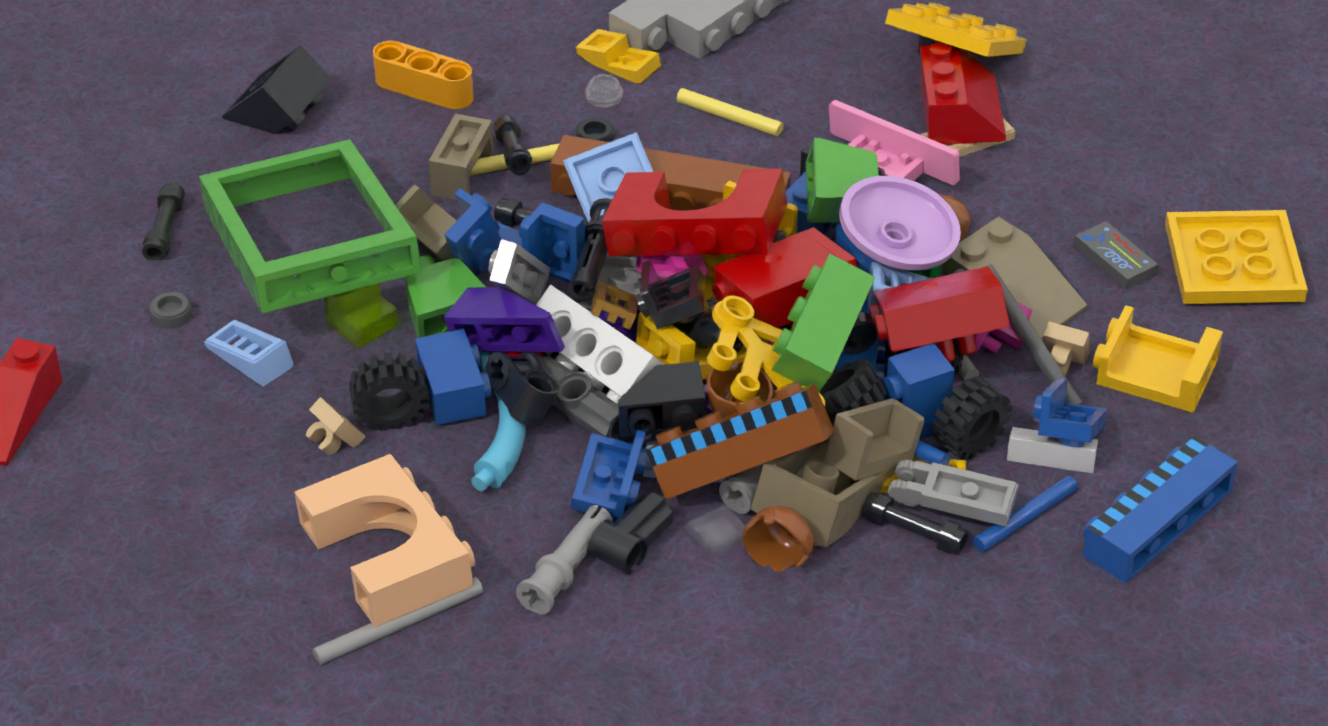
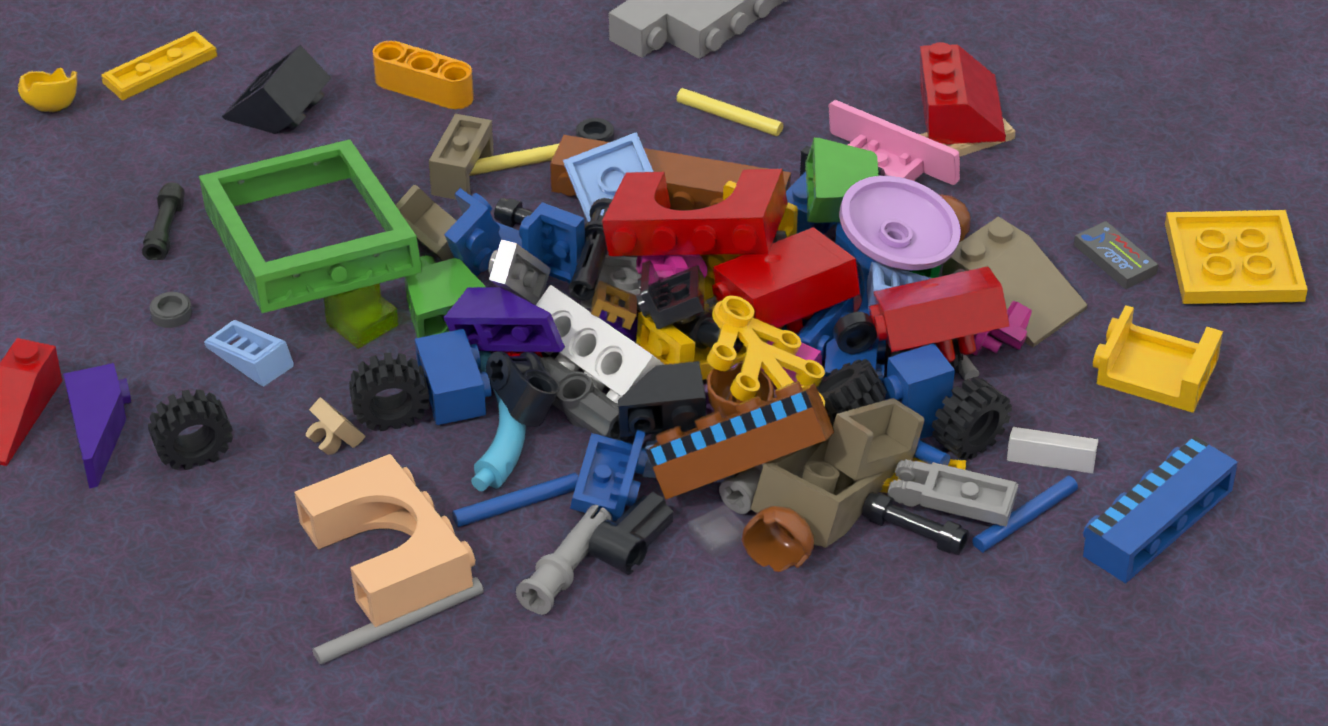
black bar [493,115,532,175] -> none
yellow slope [576,29,661,84] -> none
clear plate [586,74,623,107] -> none
bright green brick [772,254,875,392] -> none
yellow plate [885,2,1027,57] -> none
dark grey bar [986,264,1083,405] -> none
blue bracket [1033,377,1107,447] -> none
tan tile [1043,321,1090,375] -> none
none -> yellow hair [18,68,77,112]
none -> dark purple slope [63,363,132,489]
none -> yellow tile [101,31,217,101]
none -> black tyre [148,389,233,470]
none -> blue bar [452,473,578,527]

